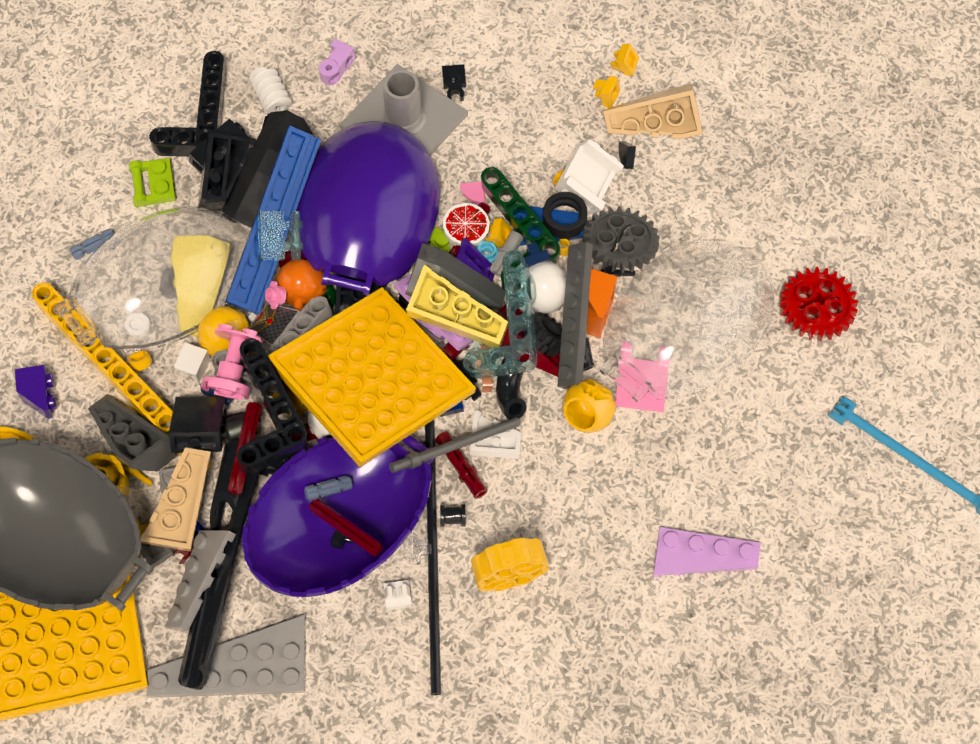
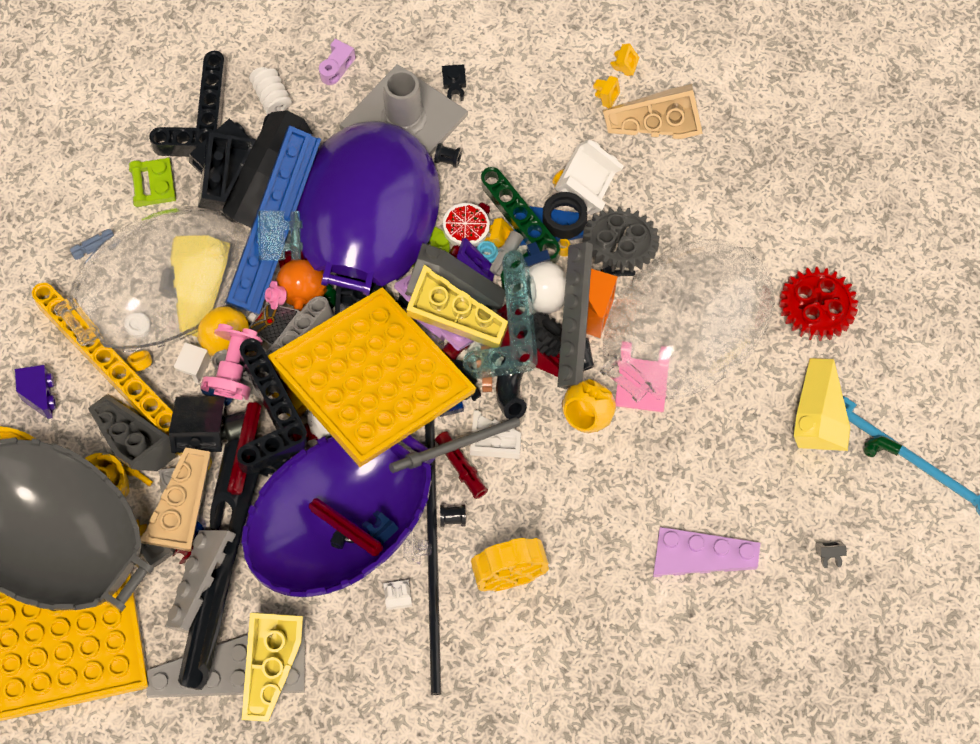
sand blue axle [304,476,353,501] -> none
bright pink tile [460,182,485,205] -> none
black tile [618,141,636,169] -> none
none -> light yellow wedge [242,612,303,722]
none -> dark blue tile [362,511,399,545]
none -> black bush [434,143,462,168]
none -> light yellow wedge [794,358,851,451]
none -> dark grey tile [816,541,847,568]
none -> dark green arm [863,436,902,457]

